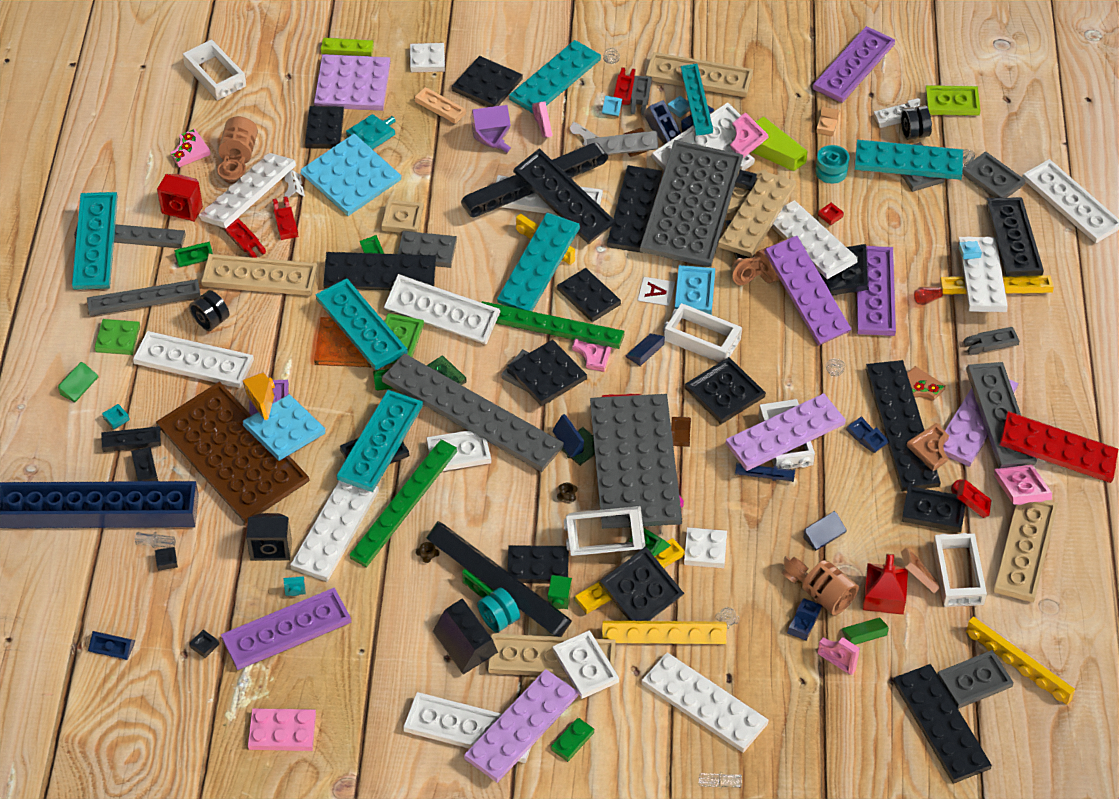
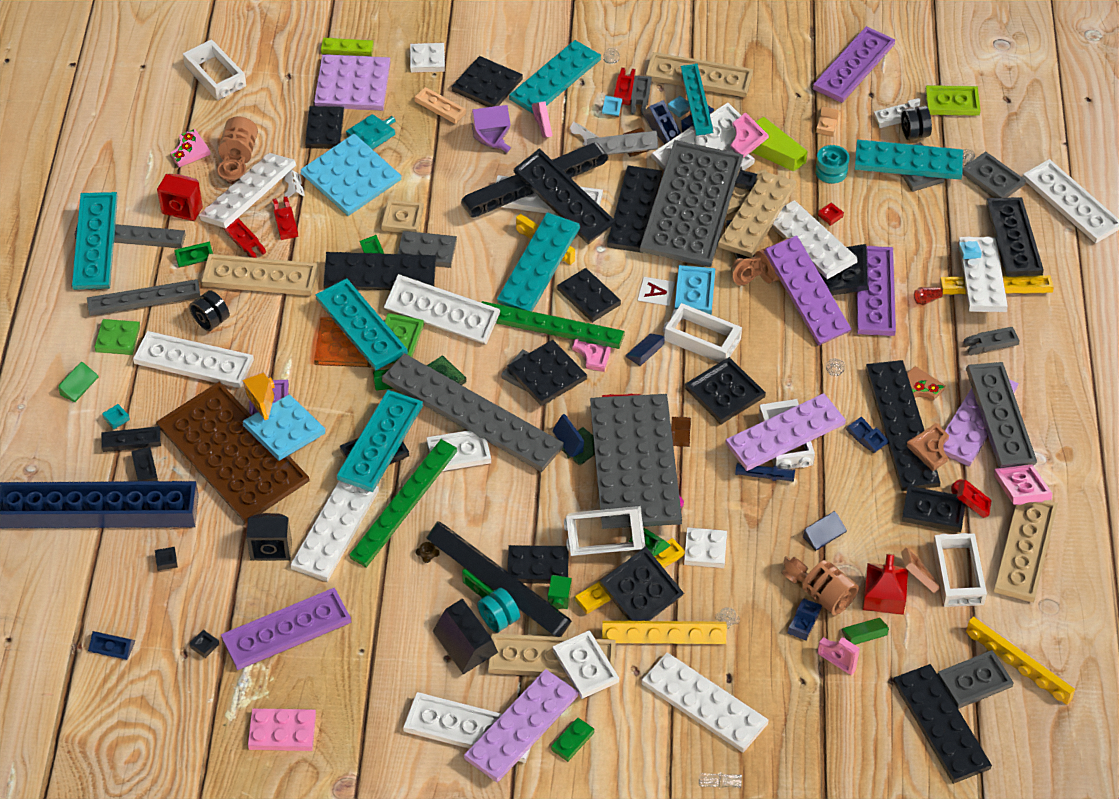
clear axle [135,532,176,548] -> none
teal plate [283,576,306,596] -> none
dark brown plate [557,482,578,502] -> none
red plate [999,411,1119,483] -> none

